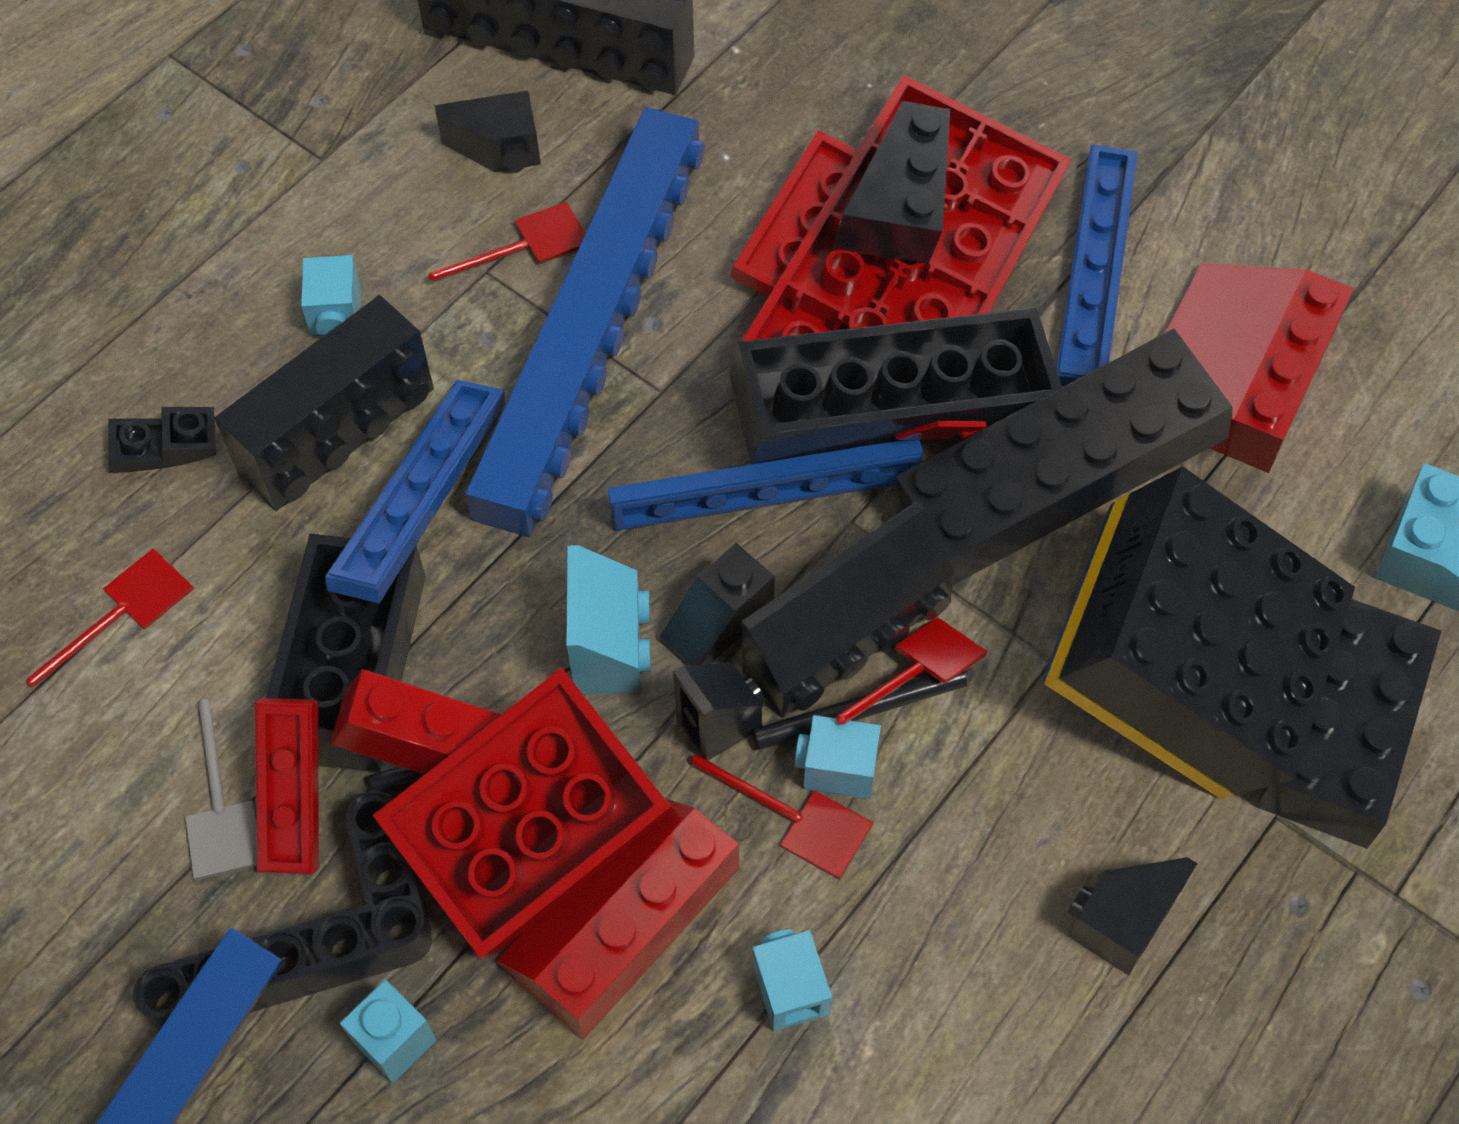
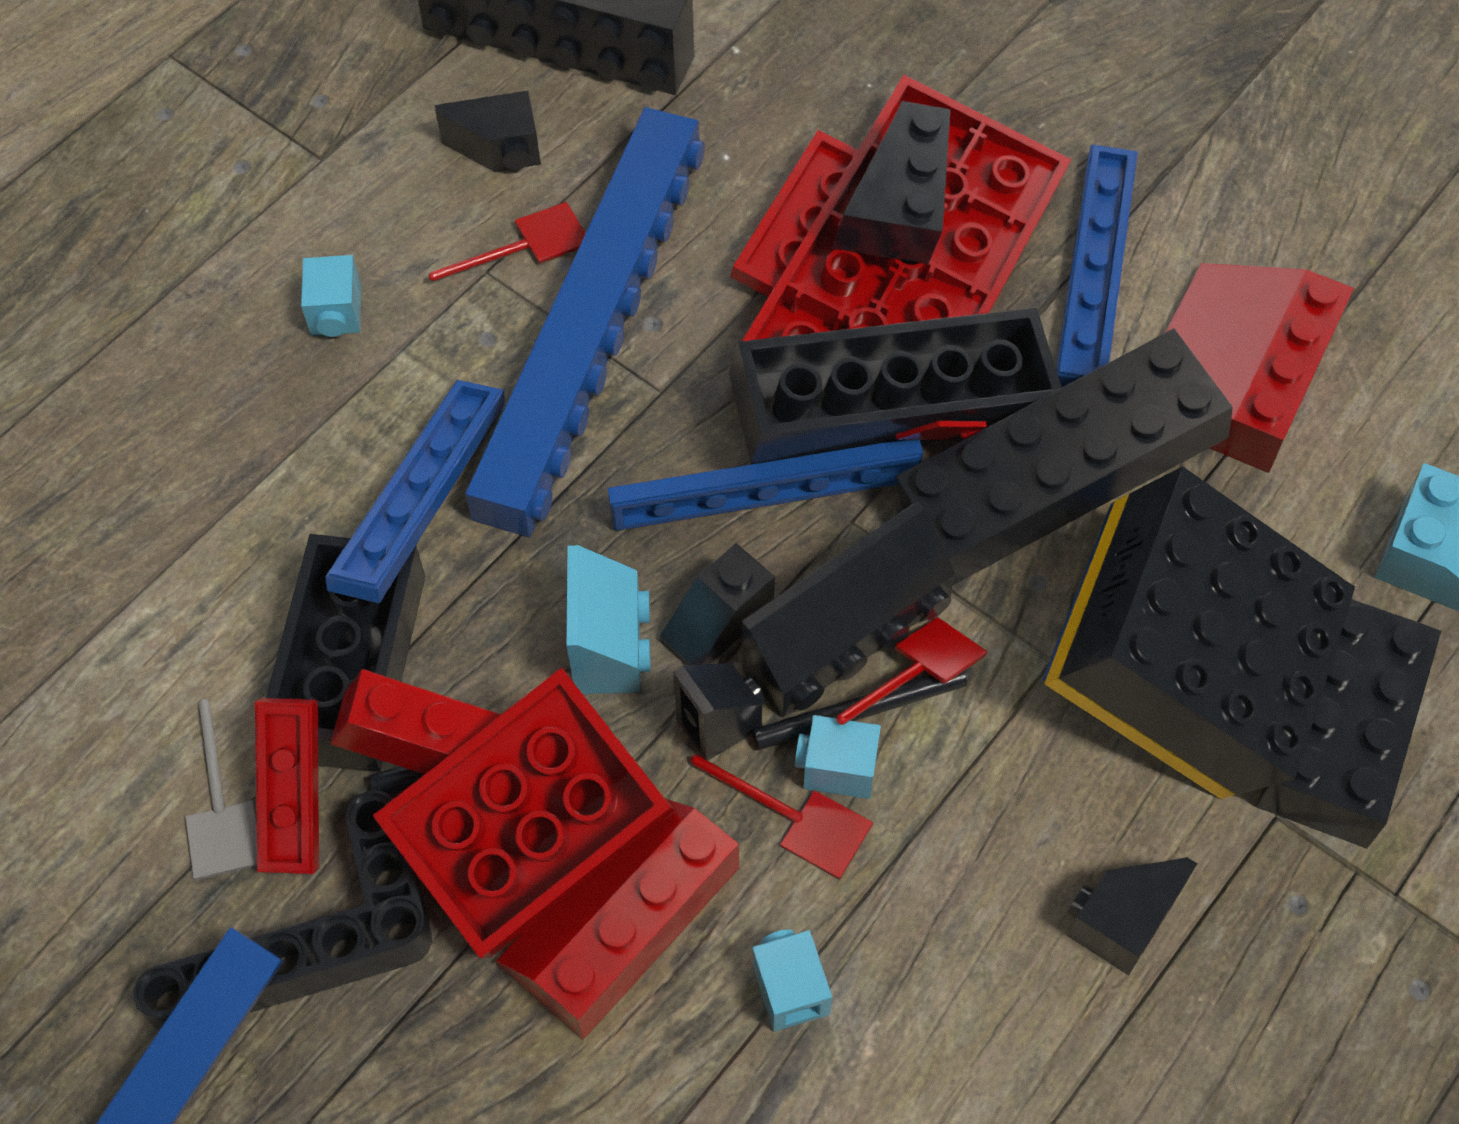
red piece [26,548,194,687] -> none
black slope [108,407,216,473] -> none
black brick [214,294,434,511] -> none
medium azure brick [340,979,437,1084] -> none

